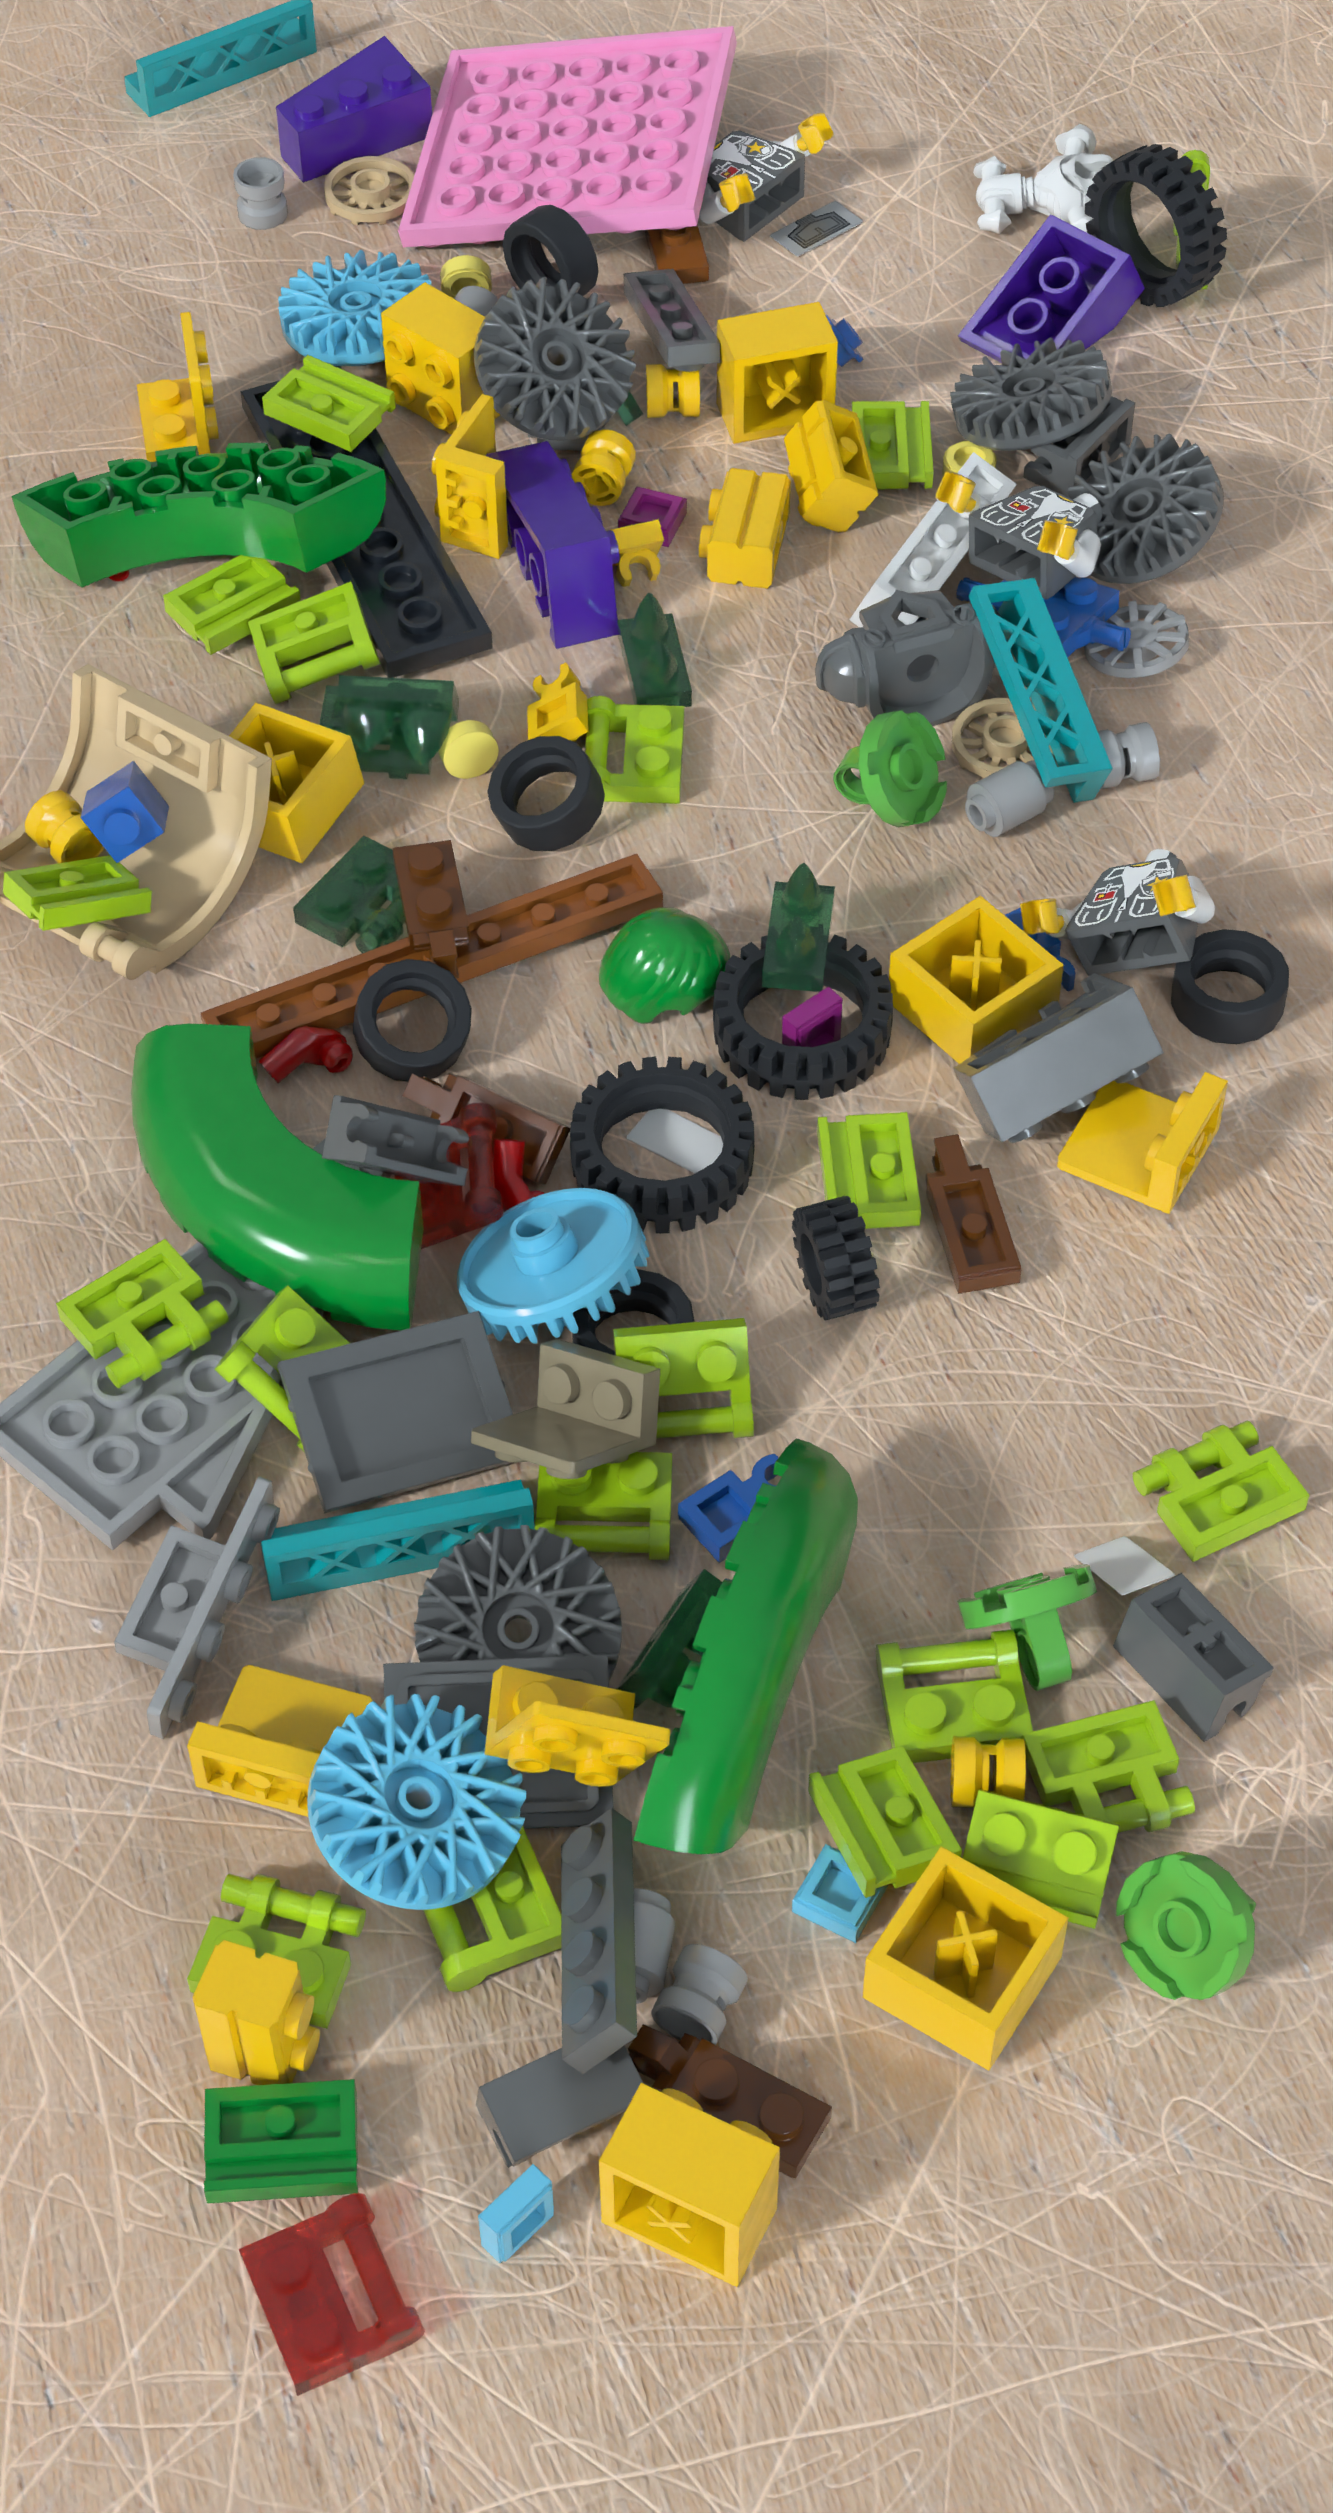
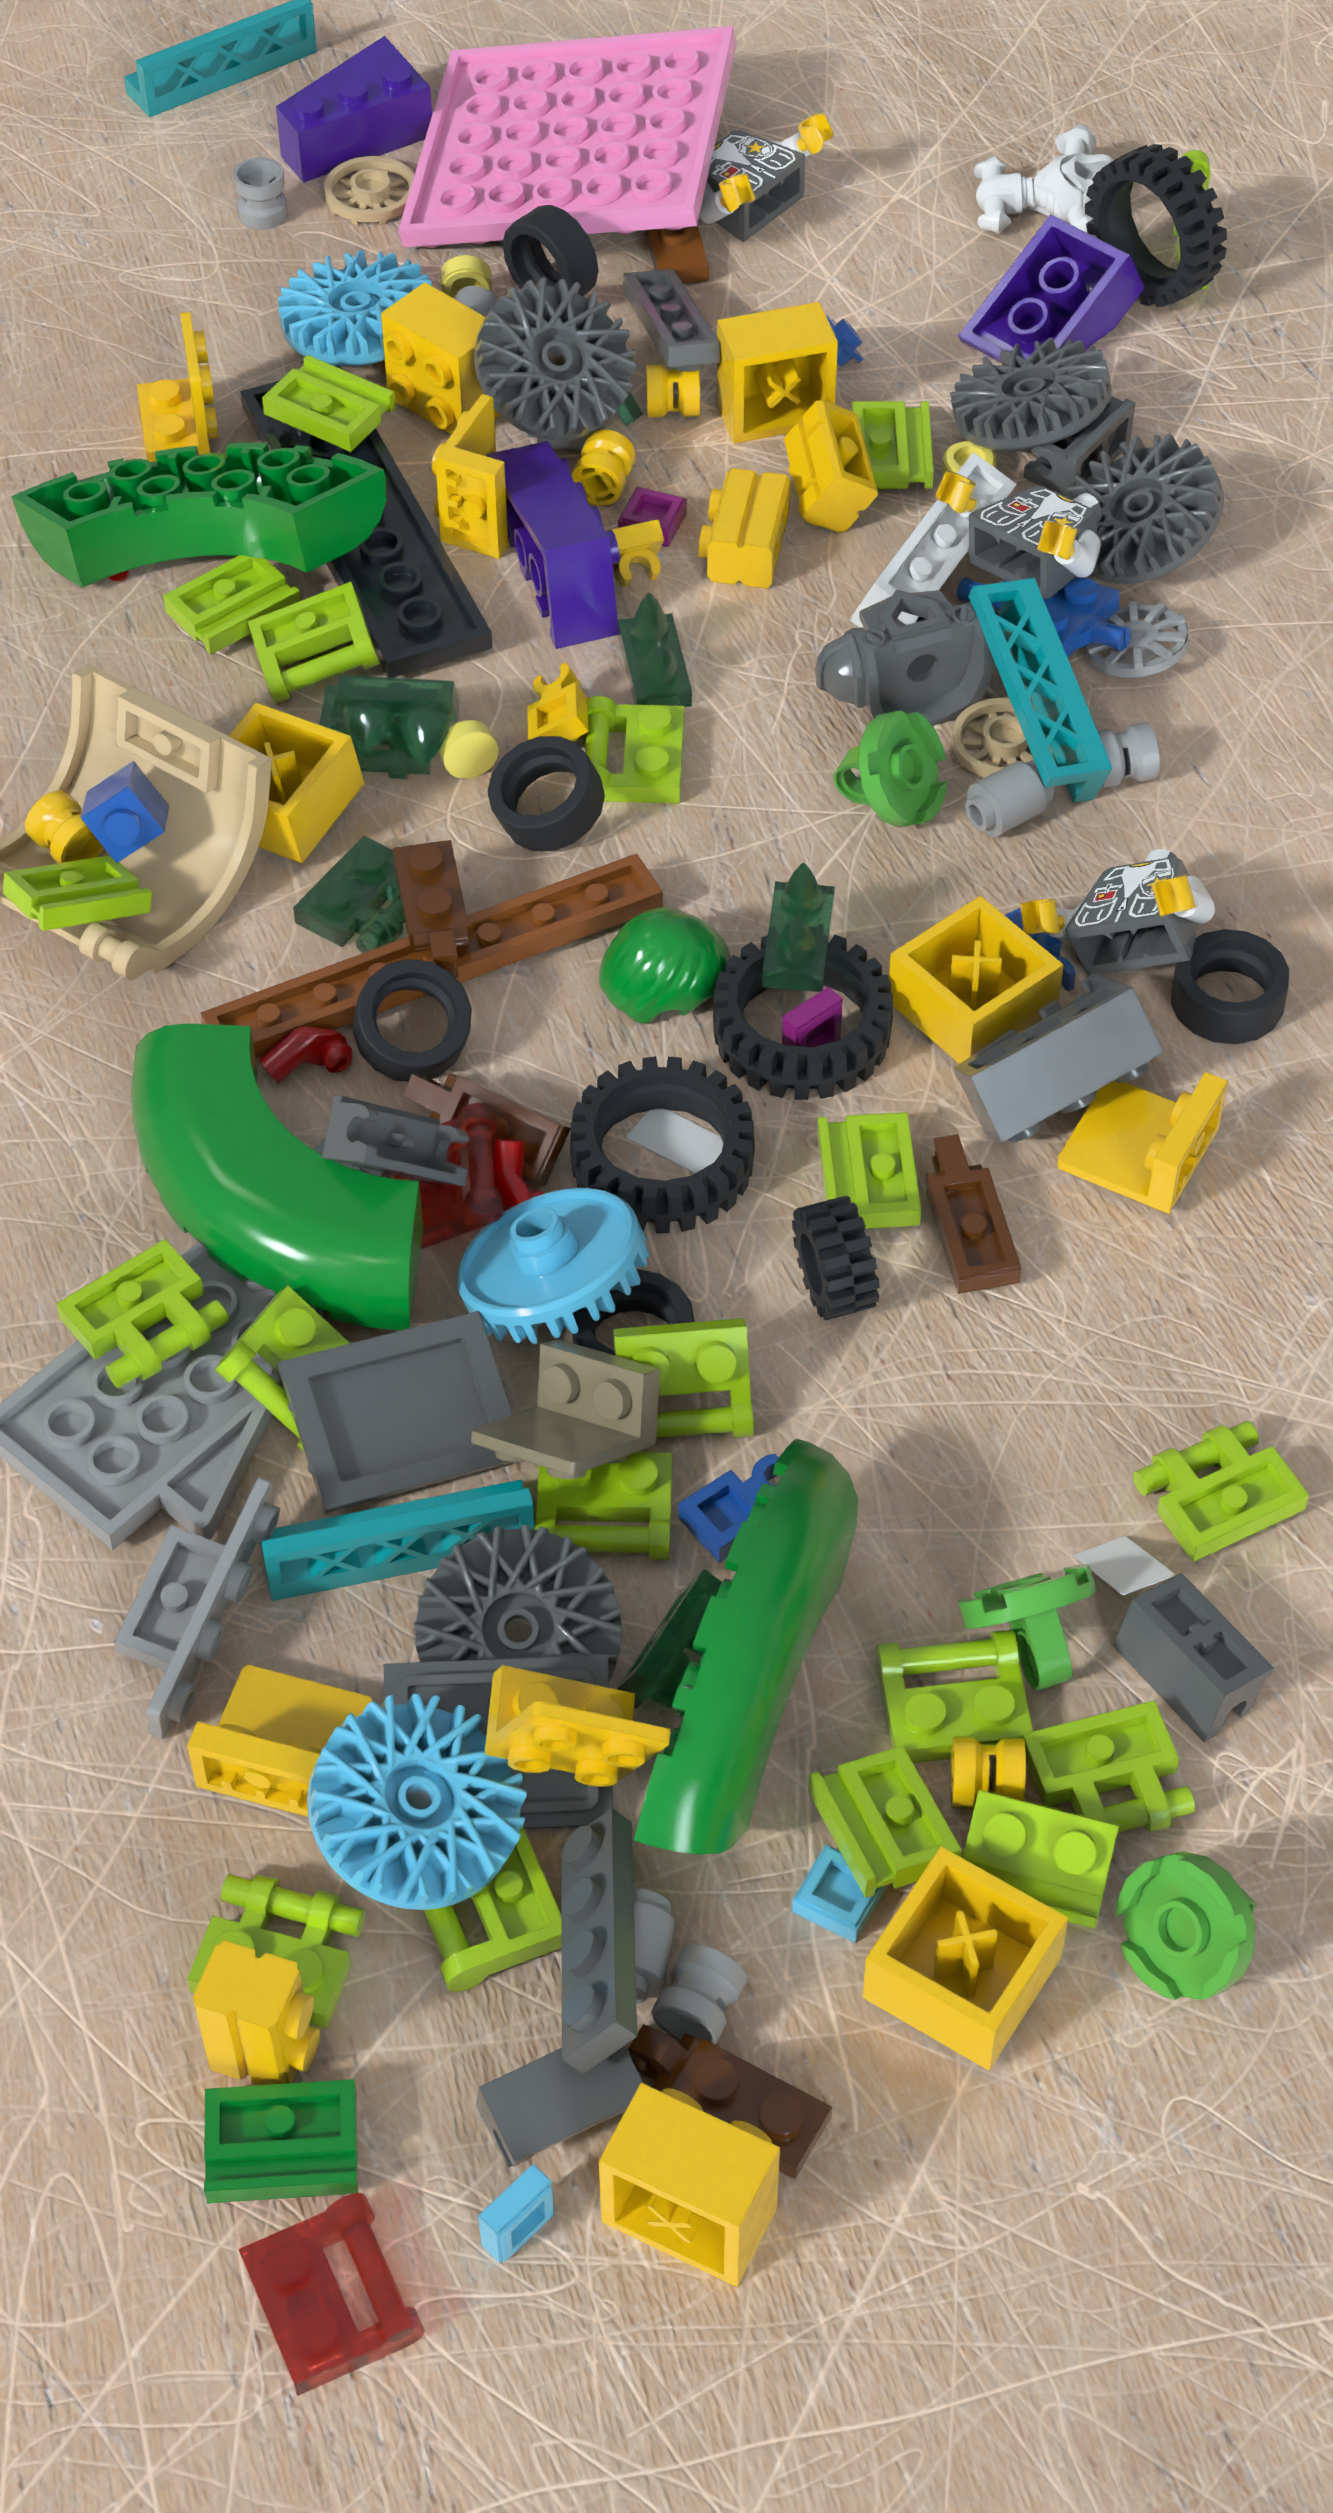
sticker [770,201,863,257] -> none

